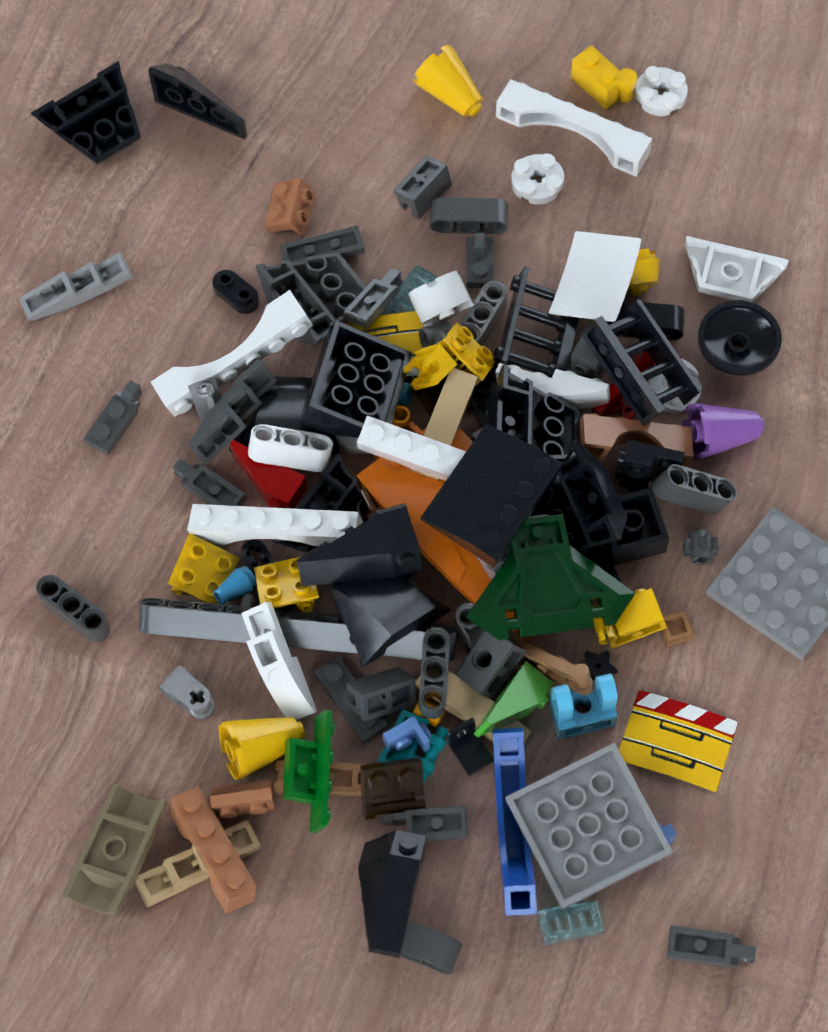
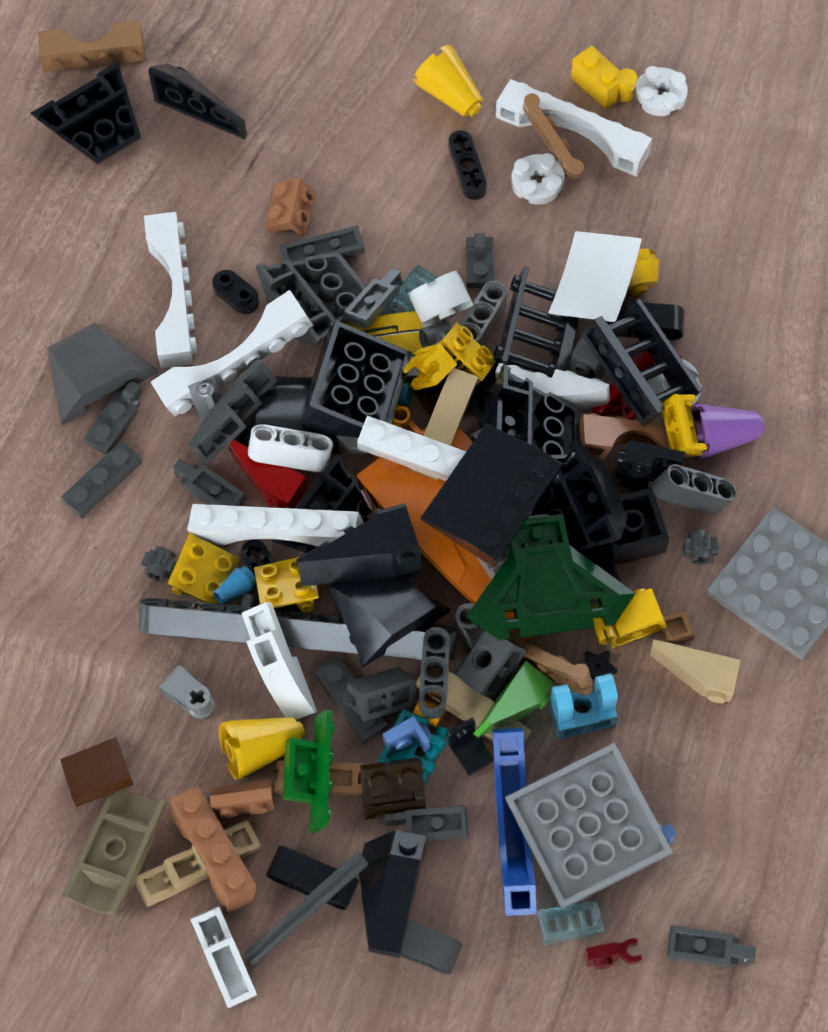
light grey slope [19,252,133,322] -> none
dark grey beam [36,575,110,642] -> none
dark grey hinge [394,155,452,219] -> none
dark grey beam [430,197,508,234] -> none
yellow sticker [619,690,737,792] -> none
white wing [685,236,789,303] -> none
black dish [698,300,782,376] -> none
none -> medium nougat arch [38,20,145,72]
none -> dark grey wedge [47,323,159,425]
none -> reddish brown tile [60,737,134,807]
none -> dark grey plate [61,441,142,519]
none -> dark grey gear [141,546,176,582]
none -> white arch [144,212,198,369]
none -> white slope [190,906,257,1008]
none -> dark grey axle [244,852,368,965]
none -> black beam [266,846,359,910]
none -> black beam [449,130,486,200]
none -> medium nougat plate [523,93,584,181]
none -> dark red plate [584,938,642,970]
none -> tan slope [650,639,741,703]
none -> yellow hinge [662,394,707,457]

